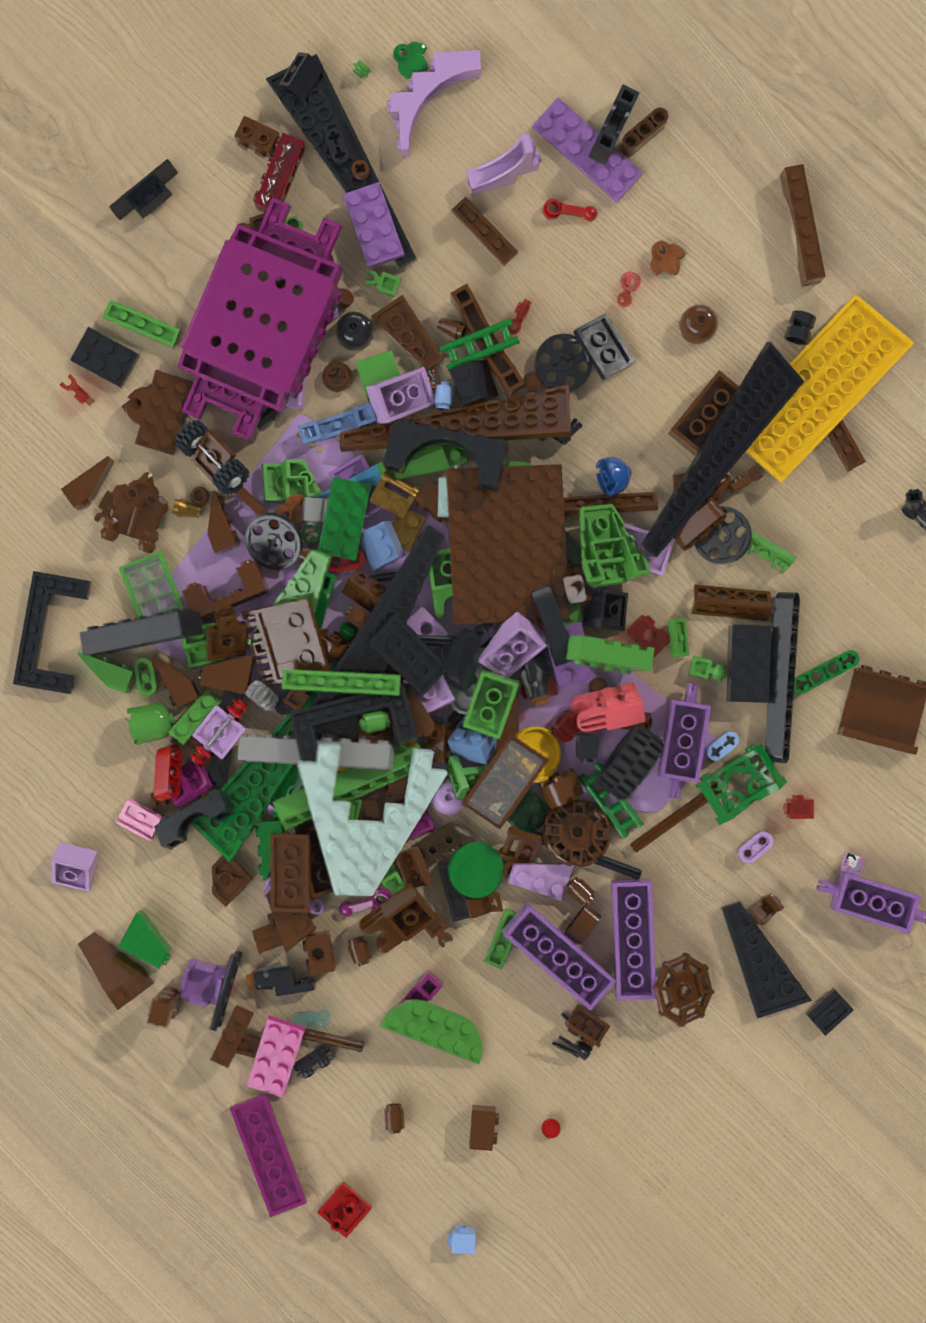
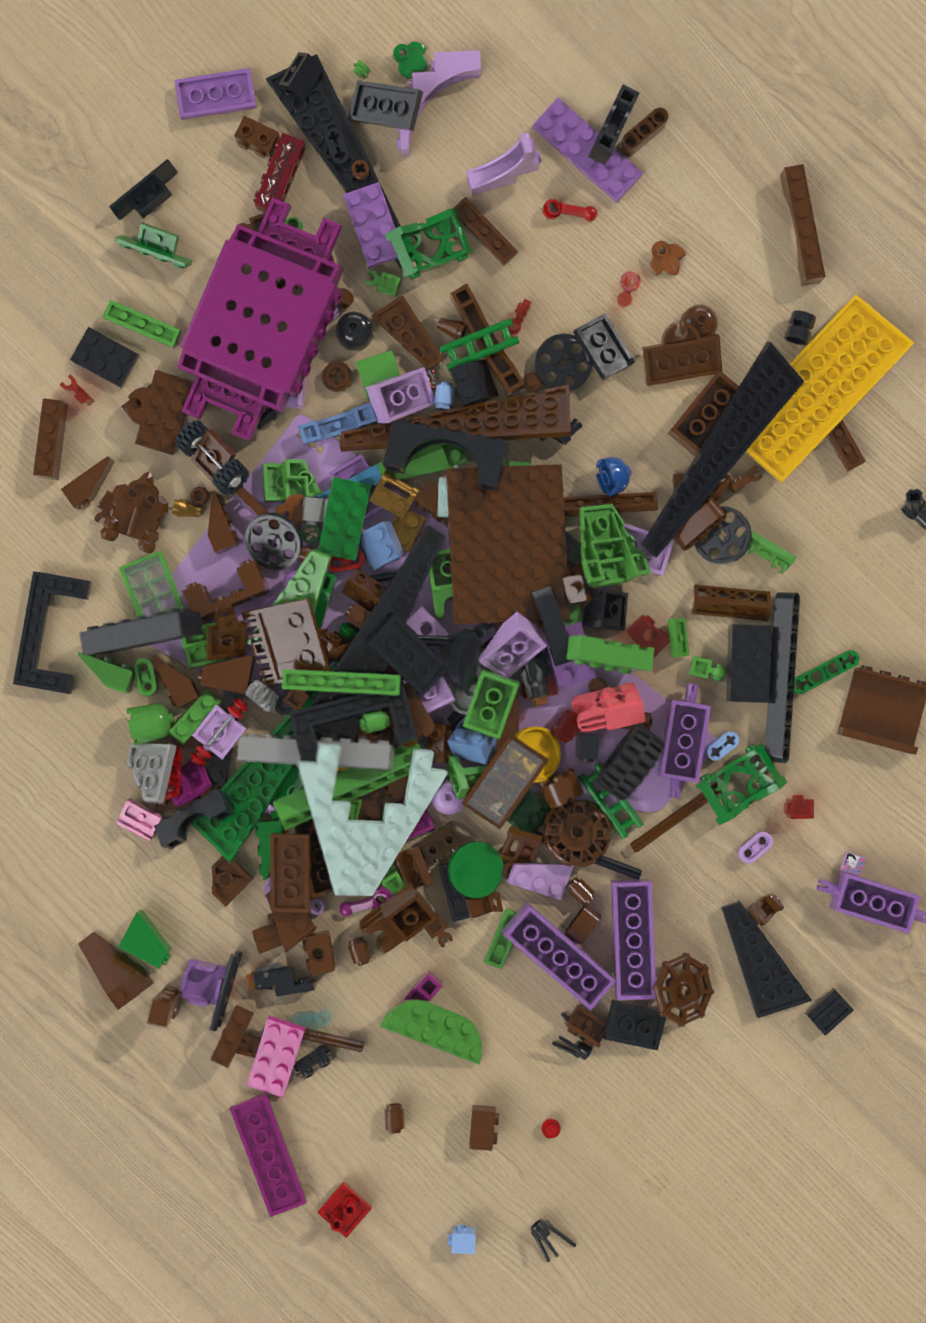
lavender slope [51,842,97,892] -> none
none -> reddish brown brick [33,398,68,480]
none -> green bracket [115,223,192,268]
none -> light grey plate [126,744,176,803]
none -> medium lavender plate [175,68,257,120]
none -> black plate [348,80,423,131]
none -> green fence [385,208,473,280]
none -> black plant [530,1219,576,1262]
none -> black plate [602,1000,666,1050]
none -> reddish brown plate [642,321,723,386]

